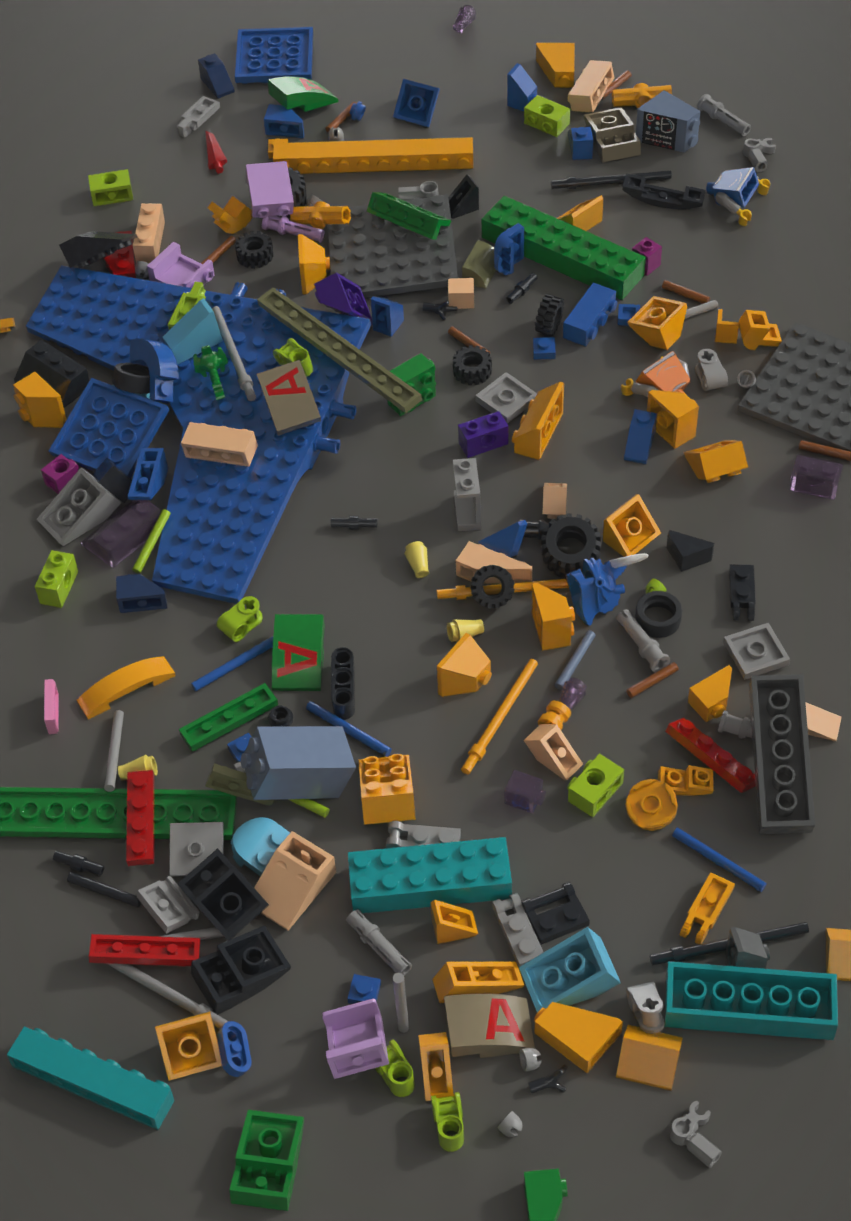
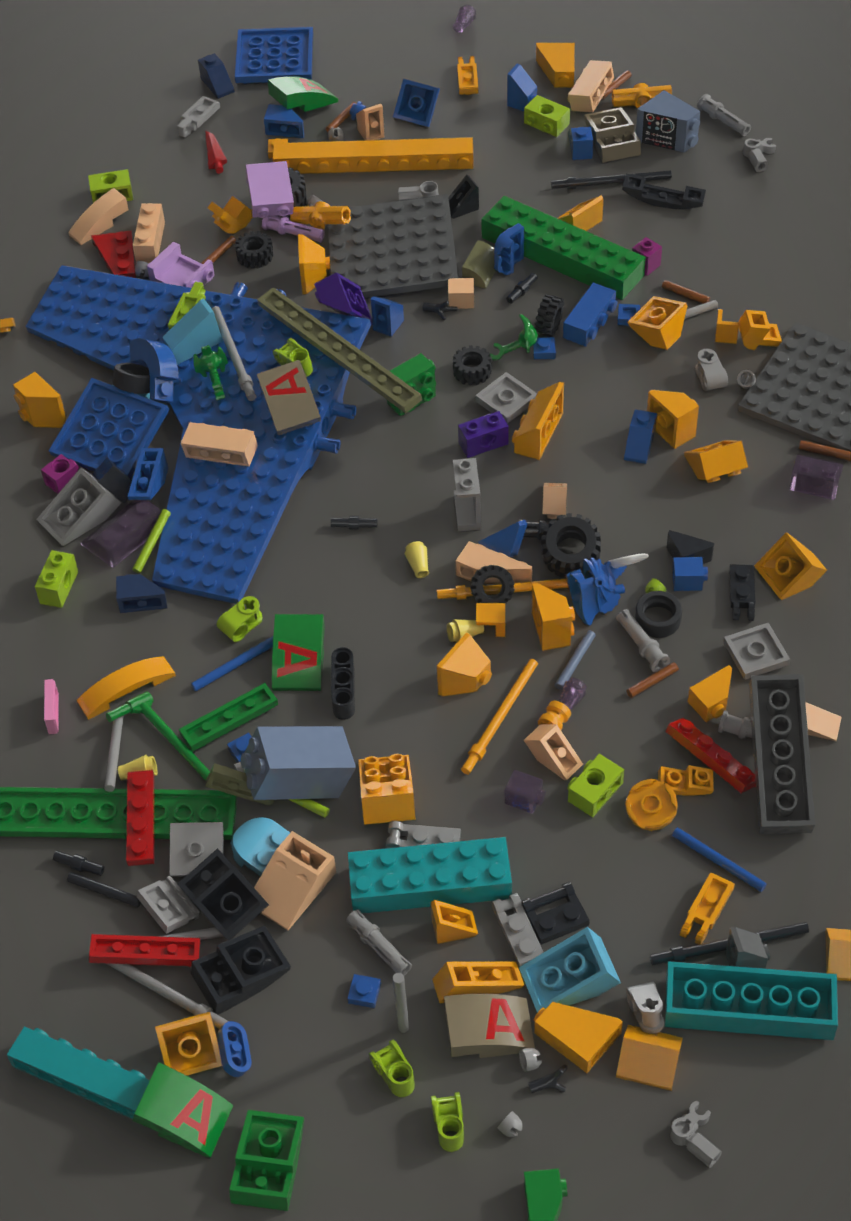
black slope [14,339,90,408] -> none
black slope [59,231,137,269] -> none
black plate [268,705,293,727] -> none
blue bar [306,701,392,757] -> none
lavender panel [322,999,389,1079] -> none
green fence [366,192,451,240] -> none
light orange slope [418,1032,454,1101] -> none
dark orange piece [448,326,490,353] -> none
light orange slope [603,494,661,557] -> none
orange torso [621,351,690,397] -> none
blue torso [706,167,770,226] -> none
none -> light nougat slope [68,188,128,245]
none -> green bar [106,691,210,781]
none -> green slope [132,1062,233,1159]
none -> light nougat slope [356,104,385,141]
none -> light orange hinge [457,56,479,95]
none -> light orange panel [476,603,505,637]
none -> green piece [490,314,538,361]
none -> blue brick [672,557,708,591]
none -> light orange slope [754,533,827,600]

